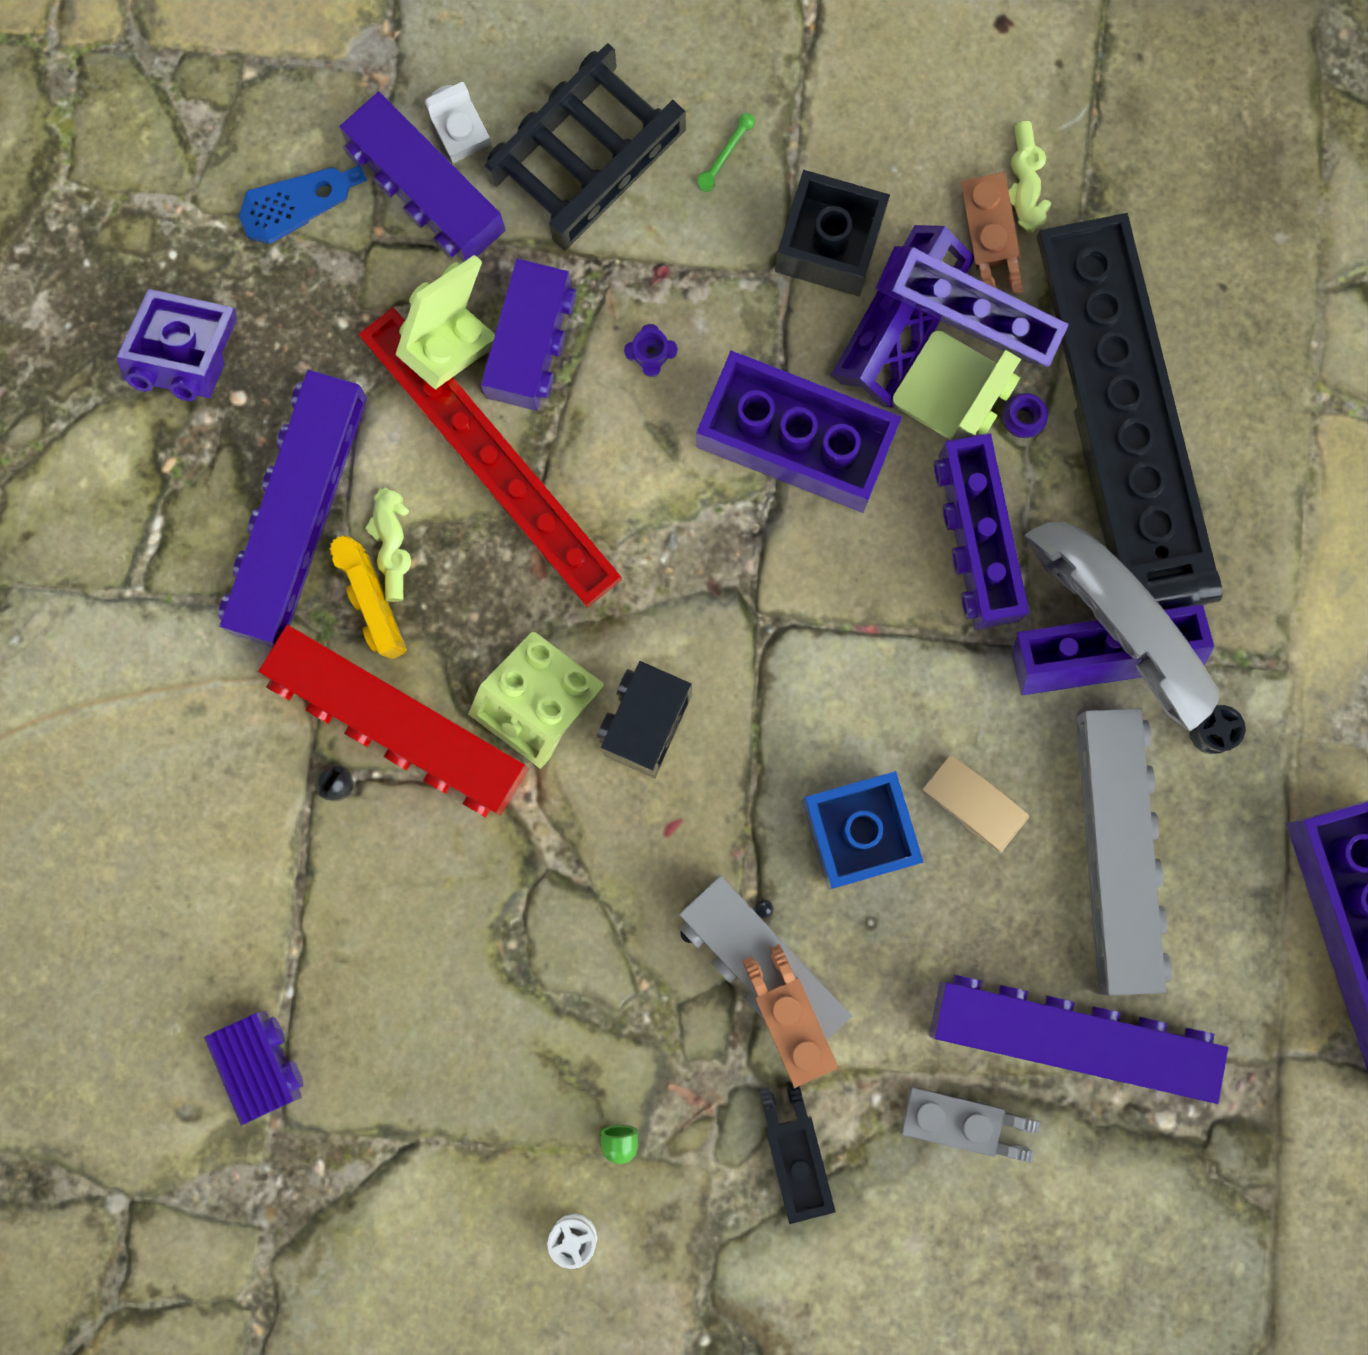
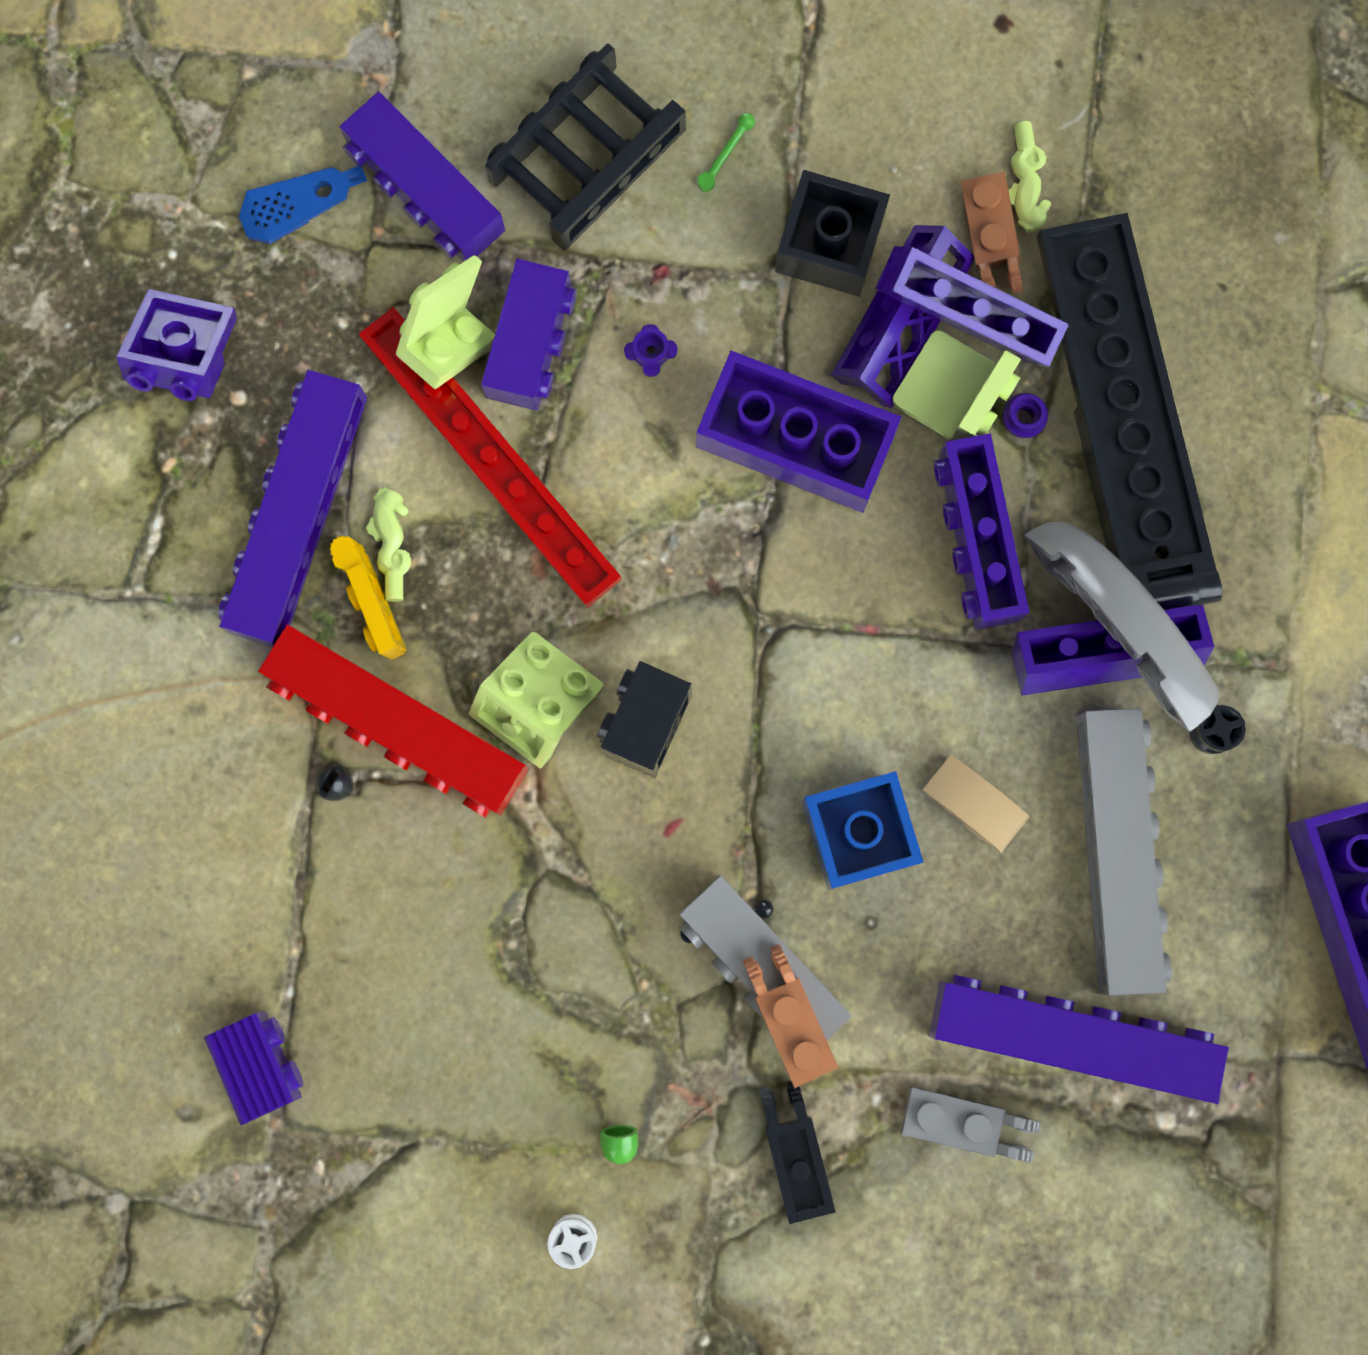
white bracket [424,82,492,163] -> none

